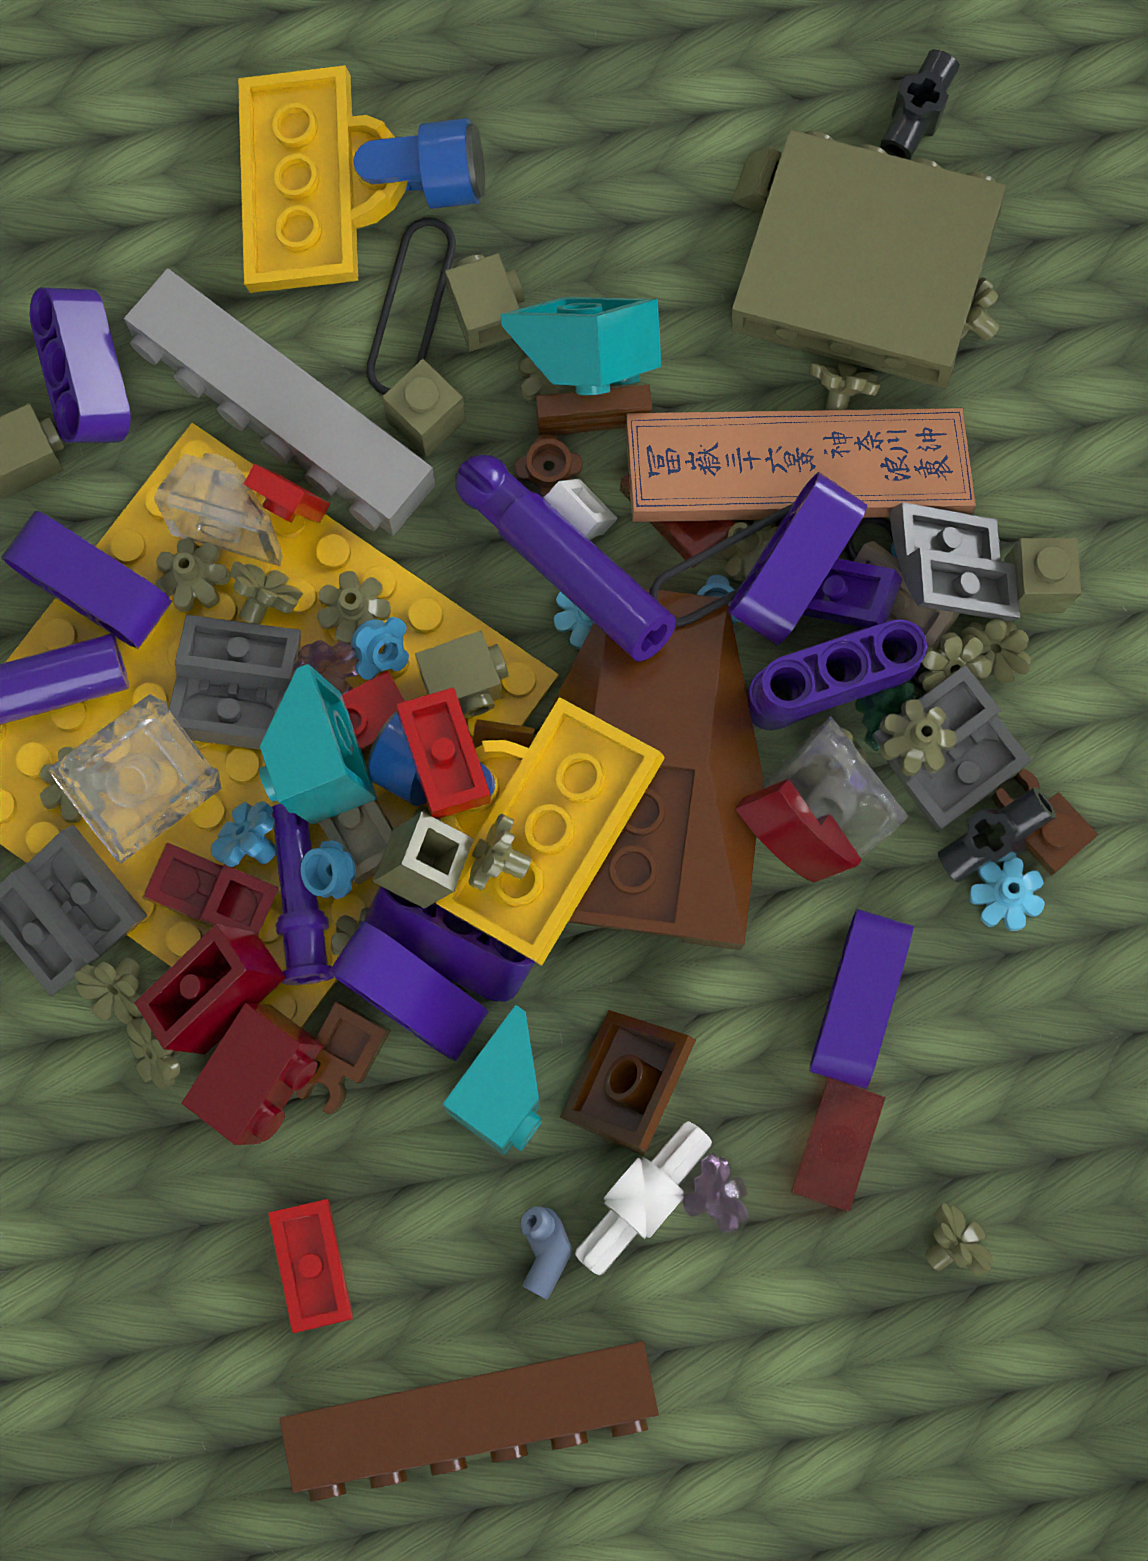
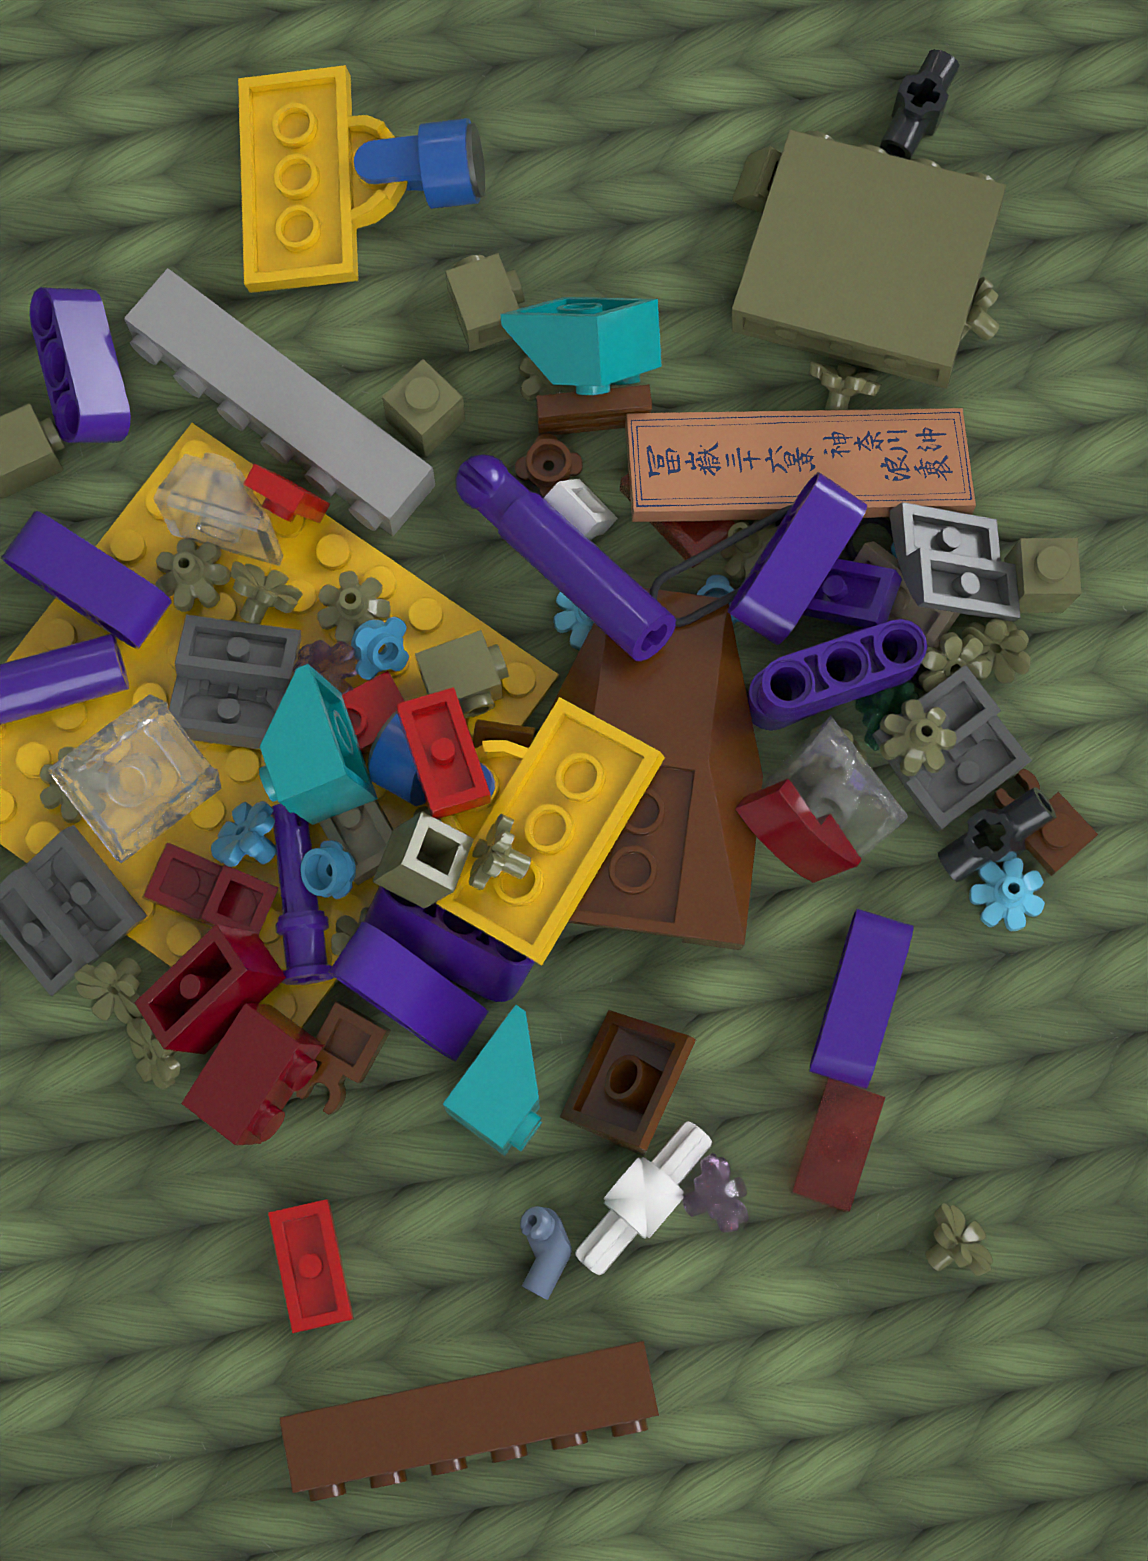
black piece [366,218,456,395] -> none

